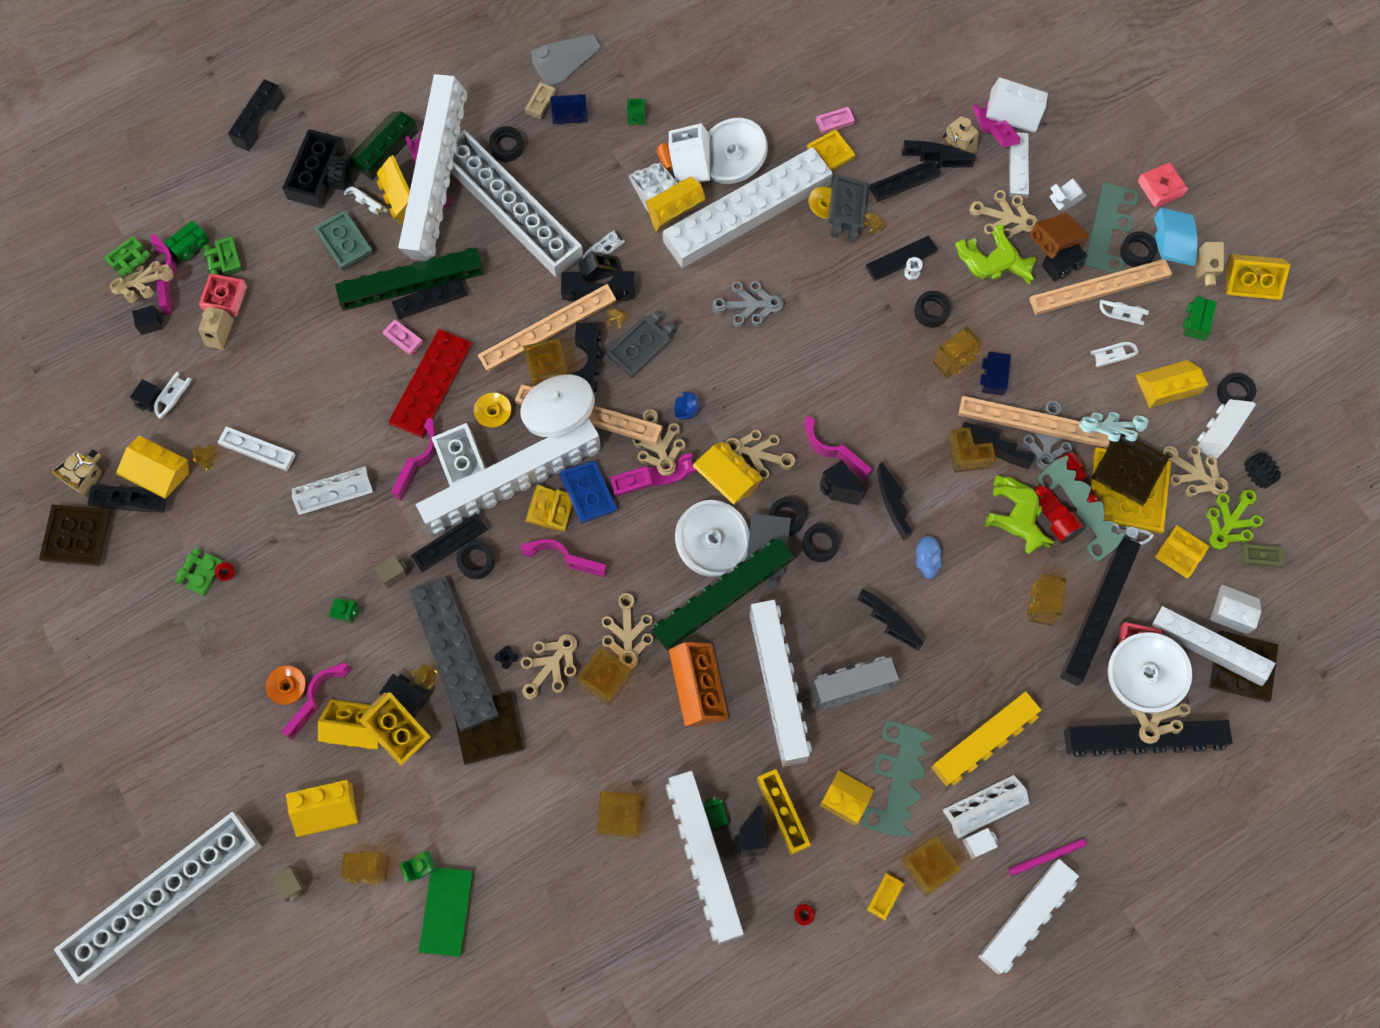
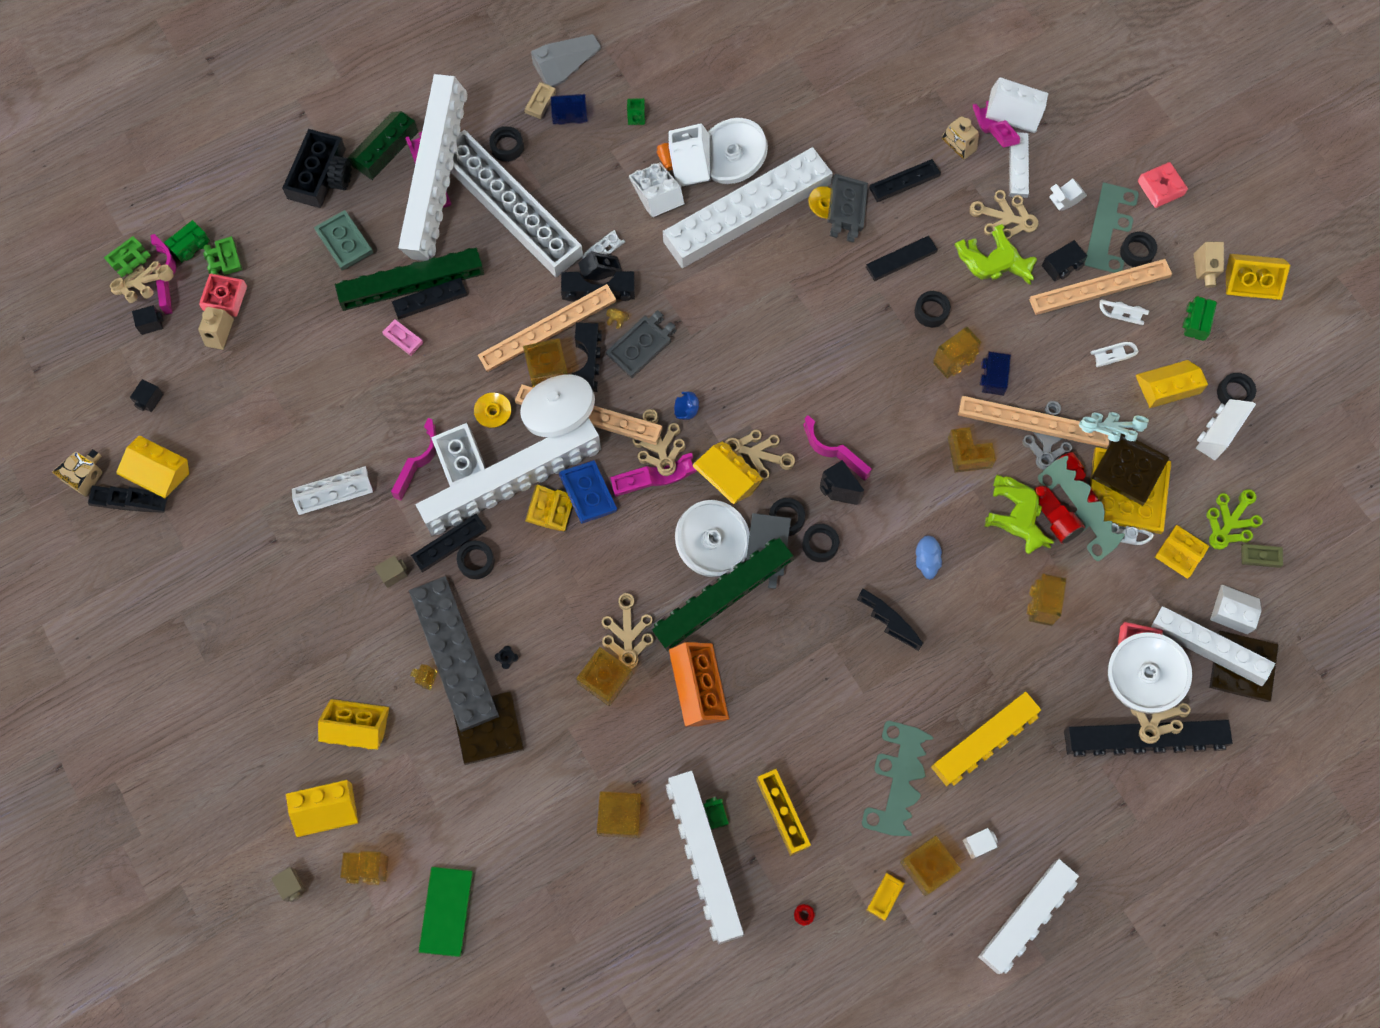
dark brown plate [39,504,111,566] -> none
white brick [54,812,262,984] -> none
white piece [154,372,192,419] -> none
bright green plate [174,548,223,597] -> none
clear yellow tile [193,445,216,471] -> none
red plate [215,562,235,581] -> none
white plate [217,427,296,471] -> none
black arch [228,79,284,151] -> none
orange dish [265,665,306,705] -> none
dark pink piece [281,662,351,740] -> none
green bracket [329,598,359,623] -> none
white piece [344,187,389,215] -> none
yellow slope [359,692,430,766] -> none
yellow slope [376,155,410,225] -> none
black brick [379,674,429,718] -> none
red plate [388,329,472,439] -> none
green bracket [399,850,437,883] -> none
dark pink piece [520,539,607,577] -> none
tan plant [521,635,577,700] -> none
yellow slope [645,176,705,232] -> none
light grey plant [712,281,783,327] -> none
black slope [734,805,767,858] -> none
white brick [749,600,812,767] -> none
yellow plate [806,129,855,172] -> none
light grey brick [811,656,899,711] -> none
bright pink plate [816,106,855,134] -> none
yellow slope [819,770,874,826] -> none
clear yellow tile [864,211,886,235] -> none
black slope [877,462,913,541] -> none
black slope [902,140,976,168] -> none
white bush [904,257,923,280] -> none
white fence [943,775,1030,838] -> none
black slope [960,422,1034,469] -> none
dark pink bar [1008,838,1086,876] -> none
dark orange panel [1029,212,1089,259] -> none
black brick [1059,537,1141,686] -> none
medium azure slope [1154,208,1197,266] -> none
tan plant [1161,446,1228,497] -> none
black tyre [1244,452,1281,489] -> none

